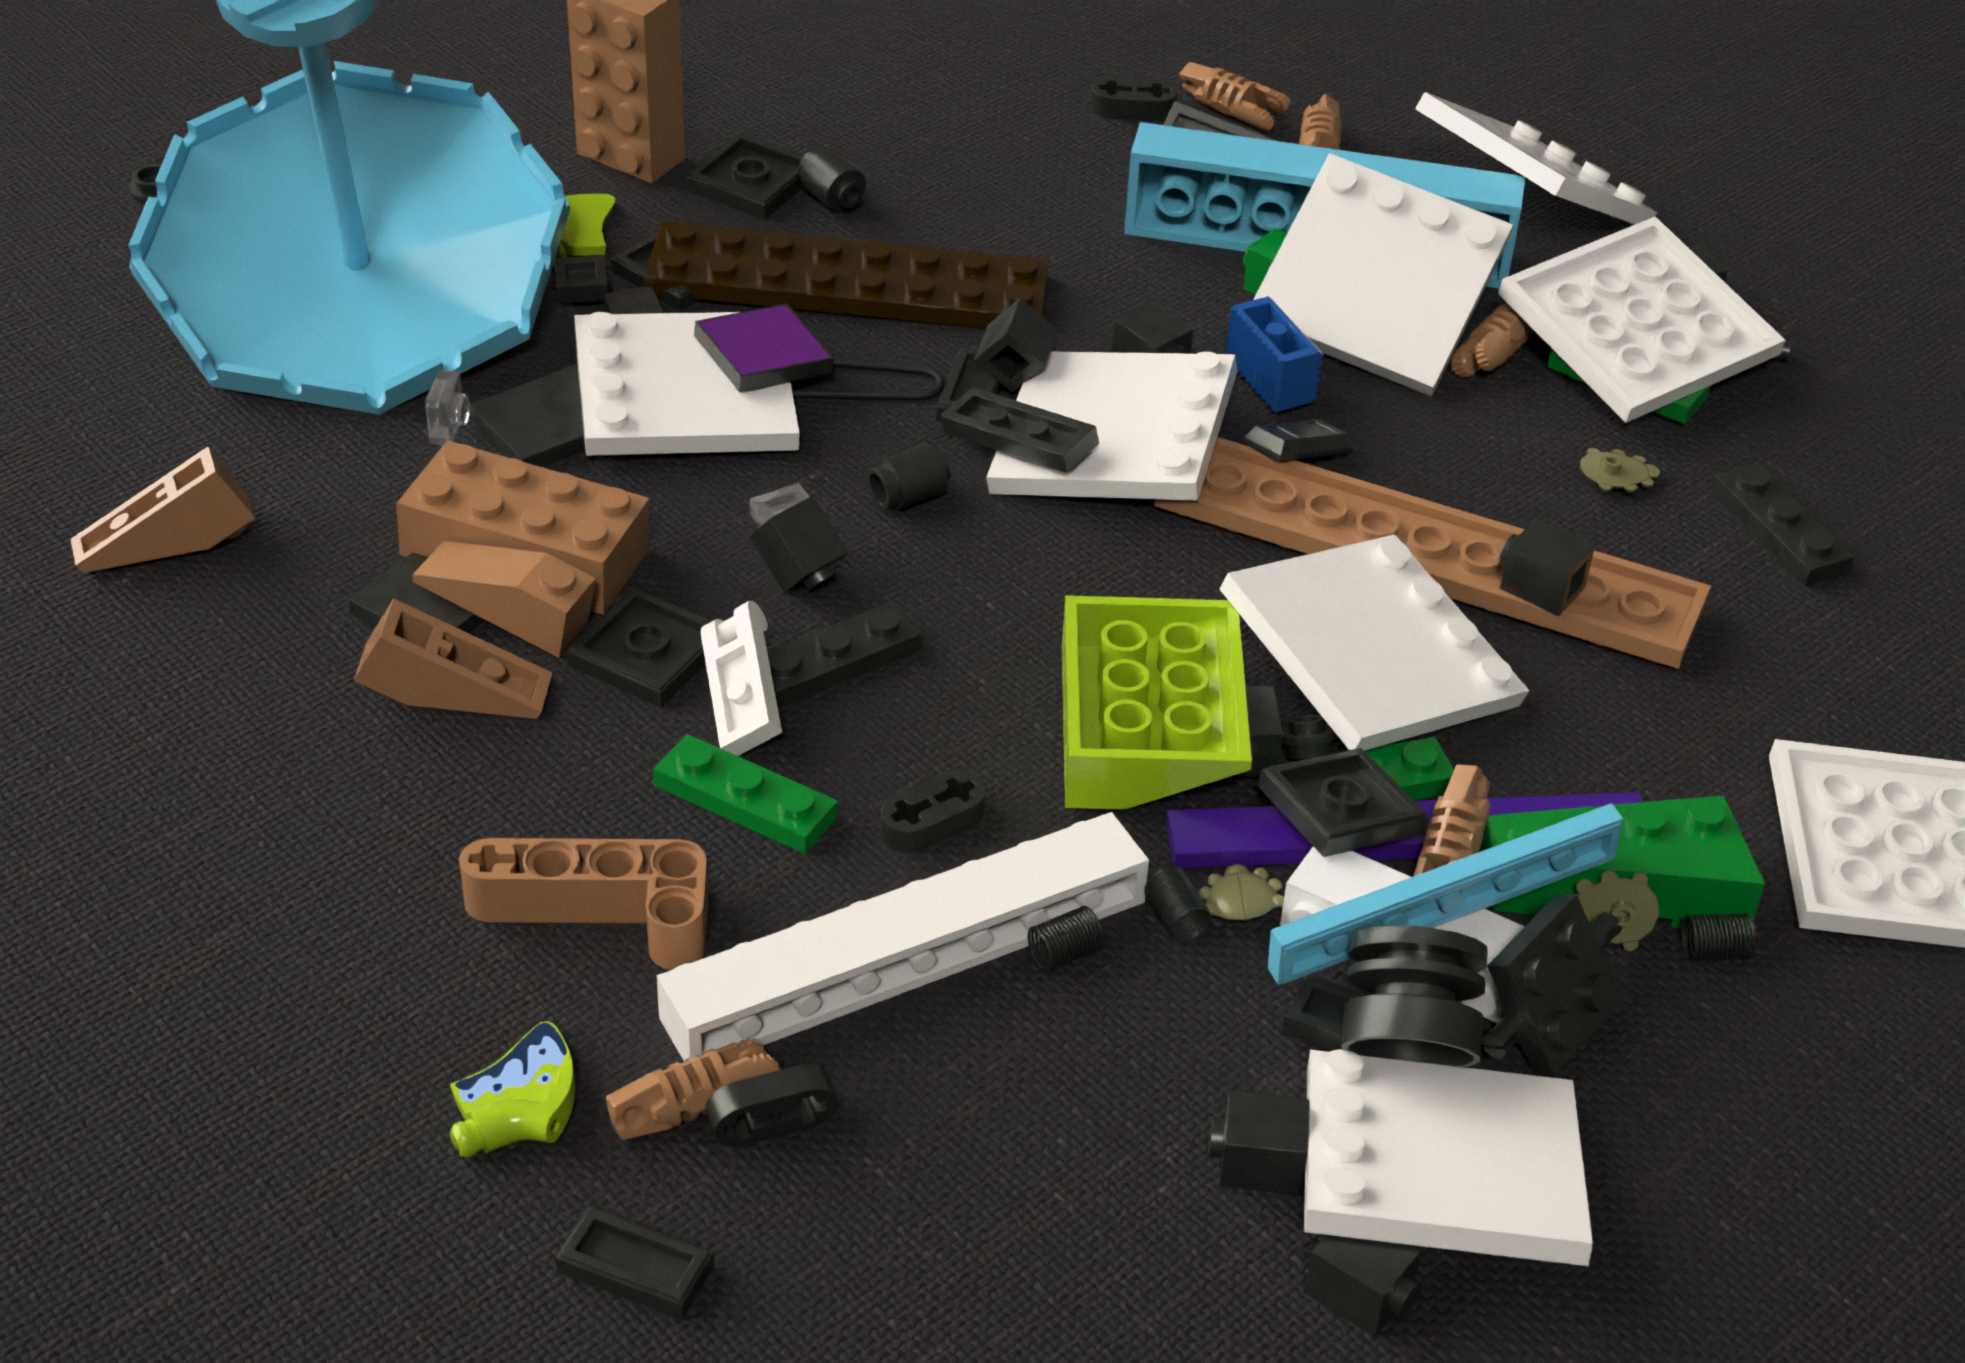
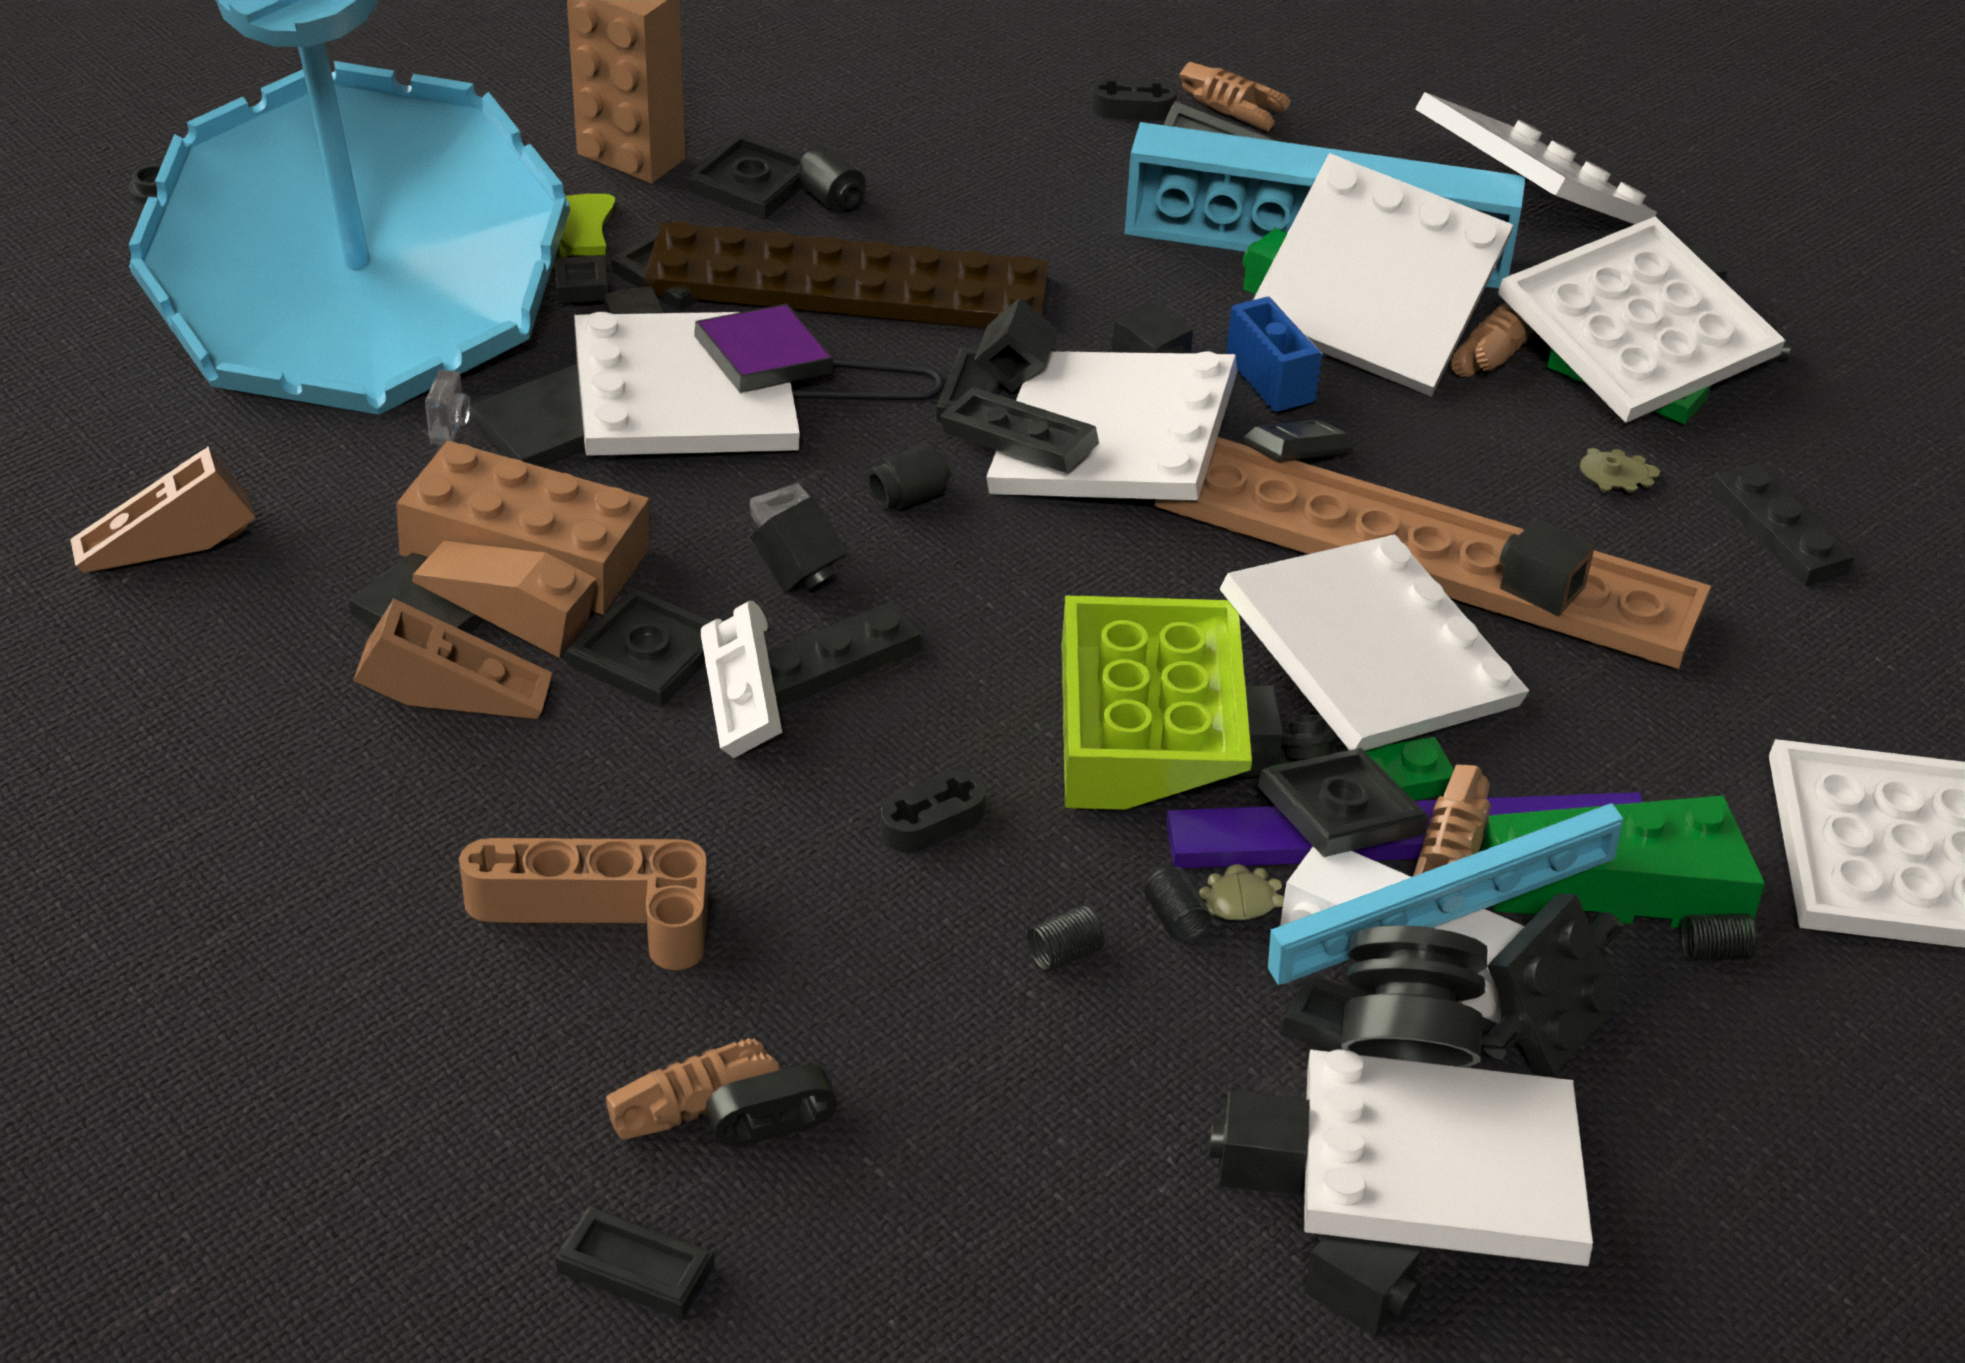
lime arm [450,1021,576,1158] -> none
green plate [653,734,838,854] -> none
white brick [657,812,1149,1062] -> none
medium nougat hinge [1299,94,1342,150] -> none
olive piece [1576,870,1659,952] -> none

